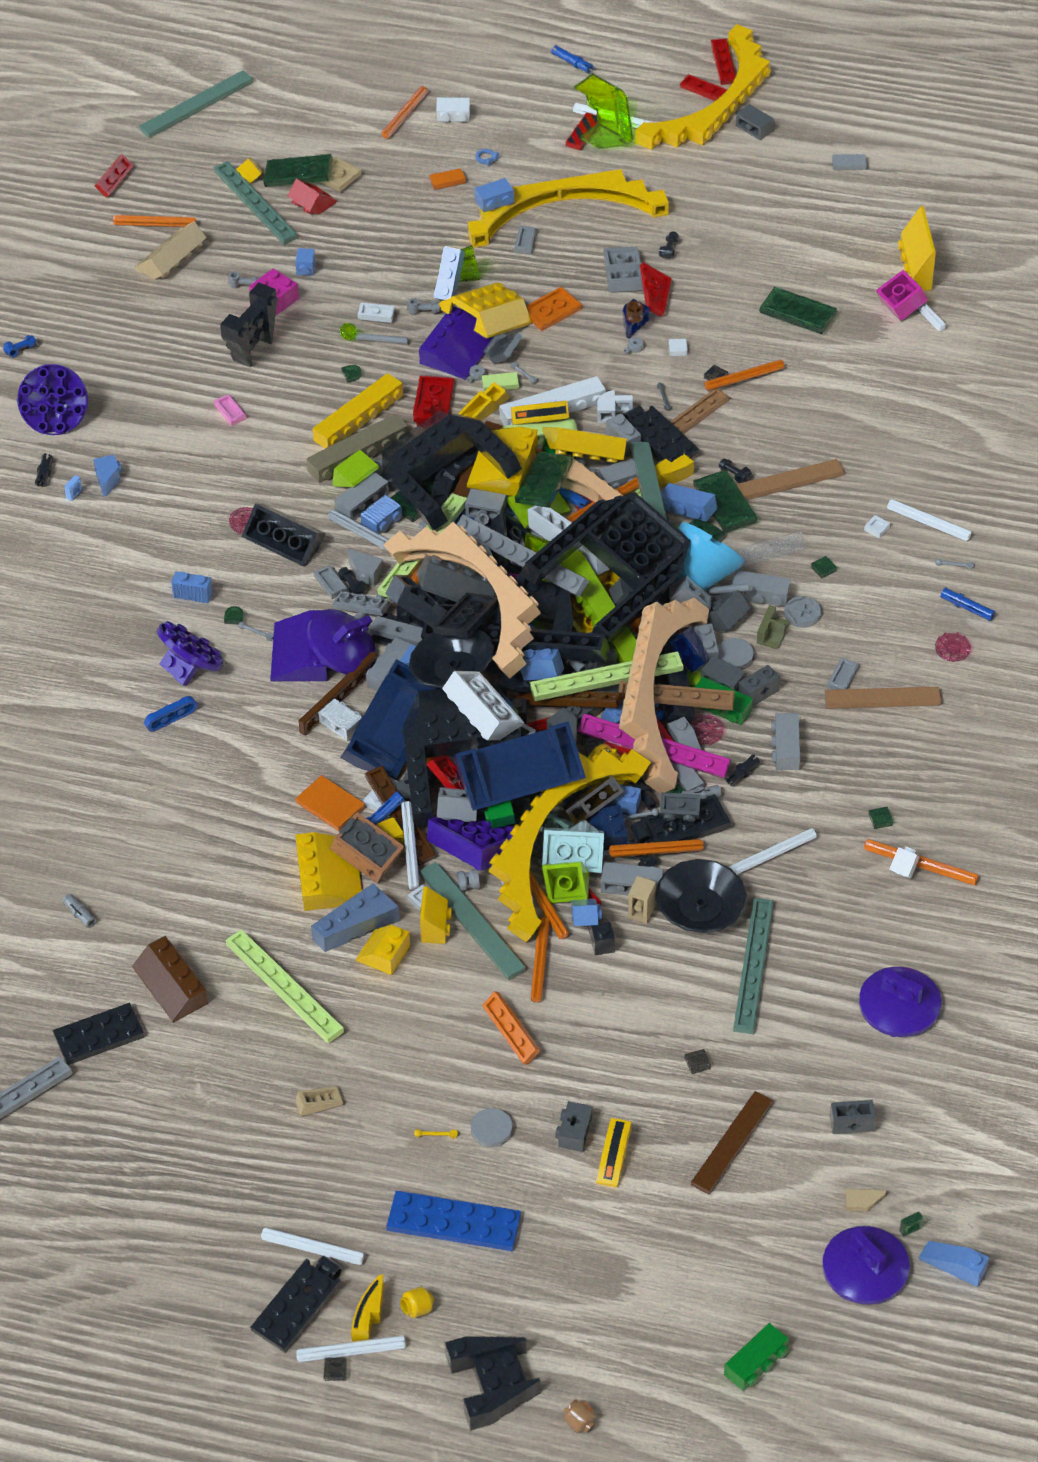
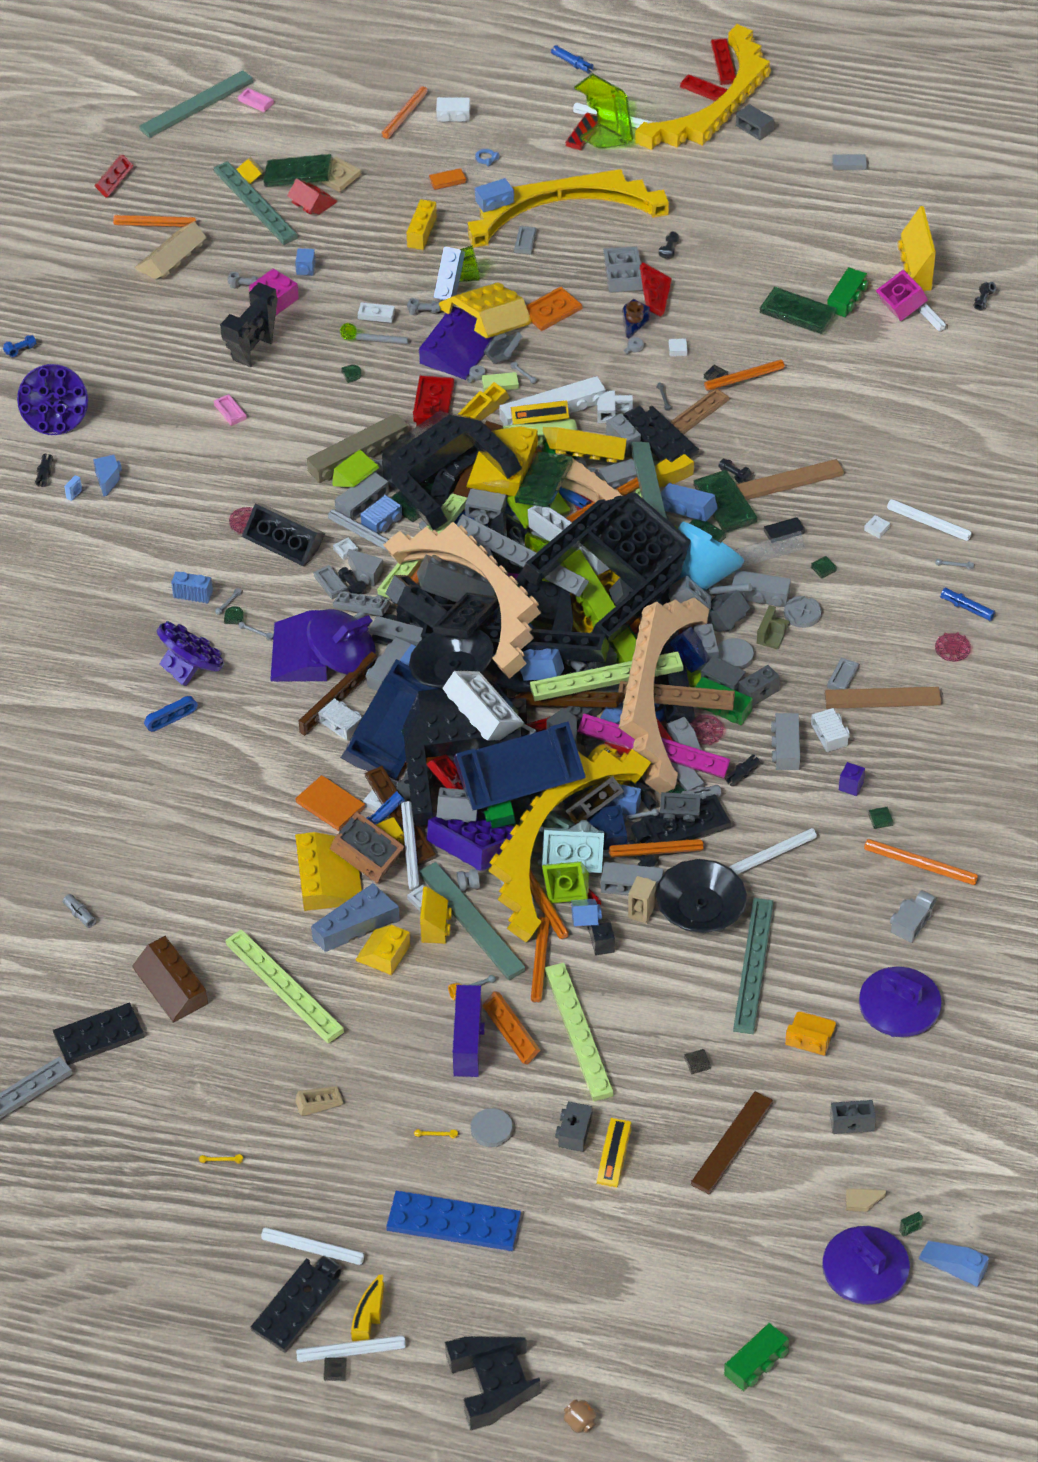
yellow brick [312,373,403,449] -> none
yellow head [400,1286,434,1318] -> none
white brick [889,846,920,879] -> none
none -> yellow hinge [199,1154,243,1164]
none -> light grey hinge [215,588,241,615]
none -> bright pink tile [238,88,274,112]
none -> white tile [333,538,359,560]
none -> yellow brick [406,199,437,250]
none -> hinge [448,975,496,1000]
none -> dark purple brick [453,985,485,1077]
none -> yellowish green plate [545,963,613,1102]
none -> black tile [764,517,805,543]
none -> light orange bracket [785,1011,836,1056]
none -> white brick [811,708,850,752]
none -> green brick [827,267,868,318]
none -> dark purple brick [839,762,865,796]
none -> light grey hinge [890,890,937,943]
none -> black bar [973,282,996,310]

